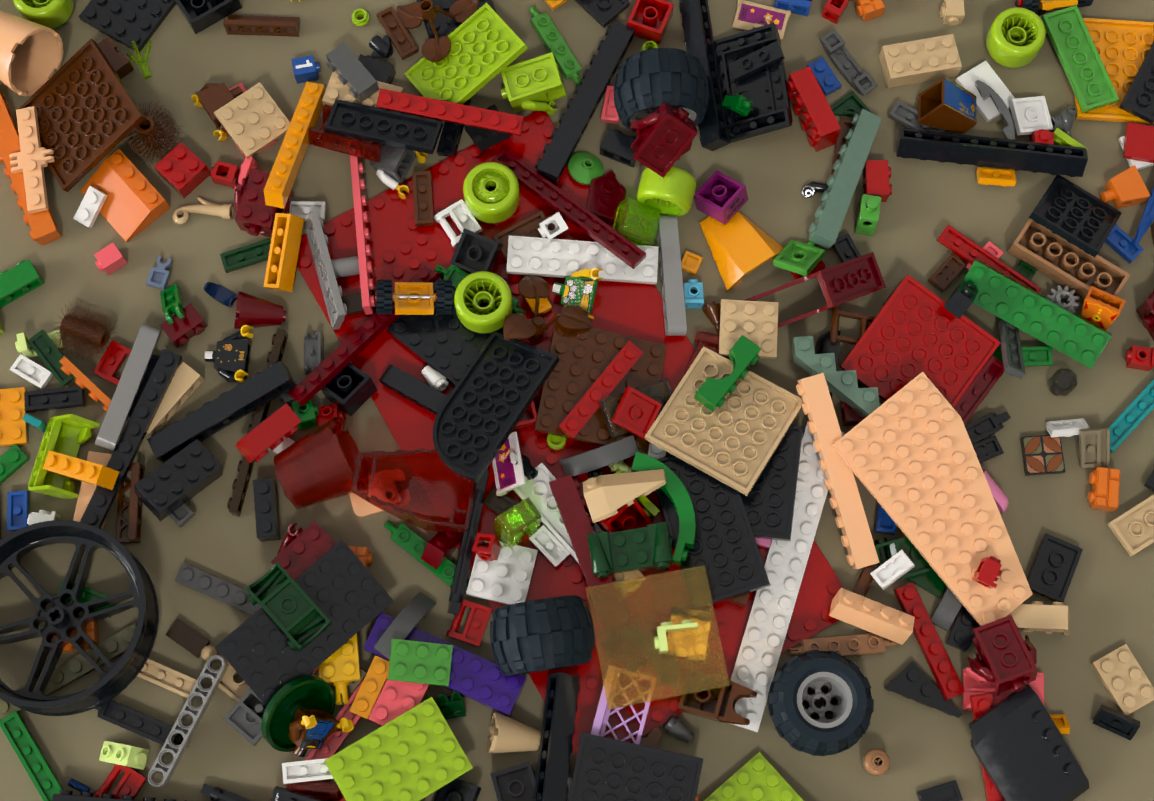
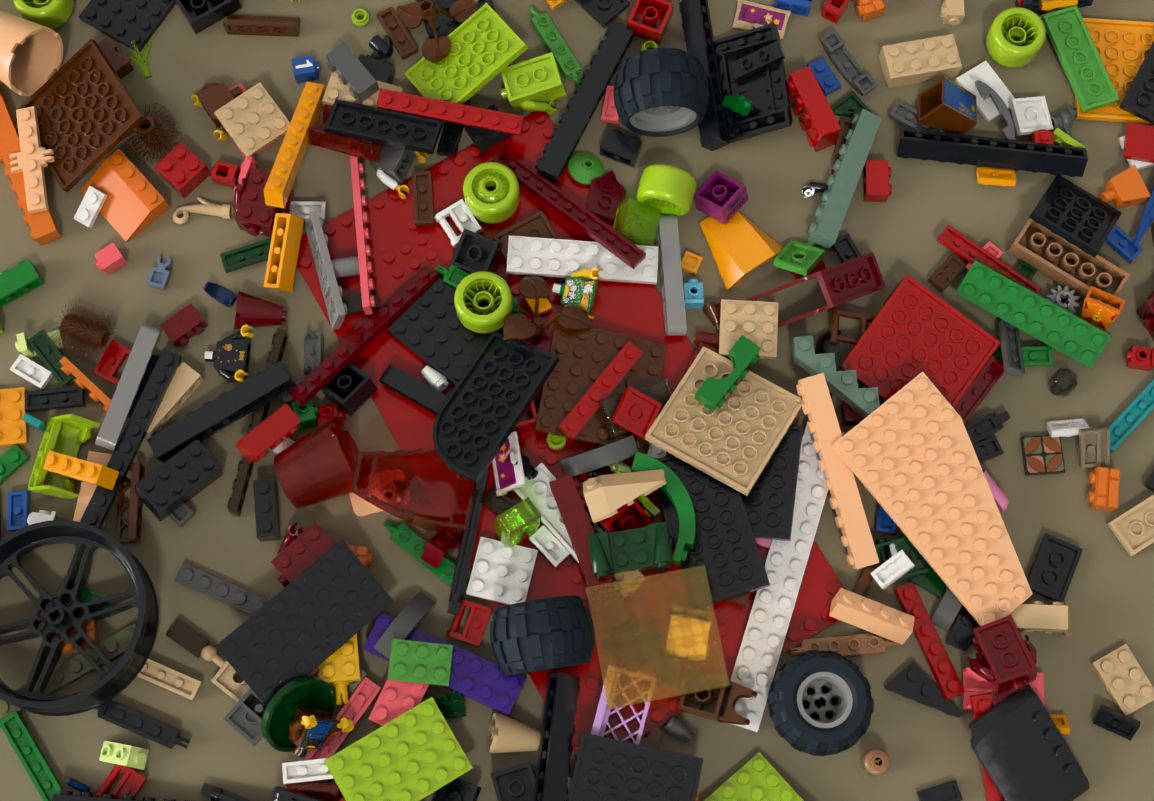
light grey beam [148,655,228,787] -> none
green hinge [160,283,185,324] -> none
dark green piece [245,562,332,652] -> none
light orange plate [349,655,389,720] -> none
plate [375,280,453,315] -> none
red brick [472,533,502,561] -> none
white brick [538,212,568,240] -> none
dark red torso [630,102,698,178] -> none
yellowish green bracket [654,620,699,654] -> none
bright green torso [854,194,881,236] -> none
black brick [944,279,978,319] -> none
red brick [972,556,1002,589] -> none

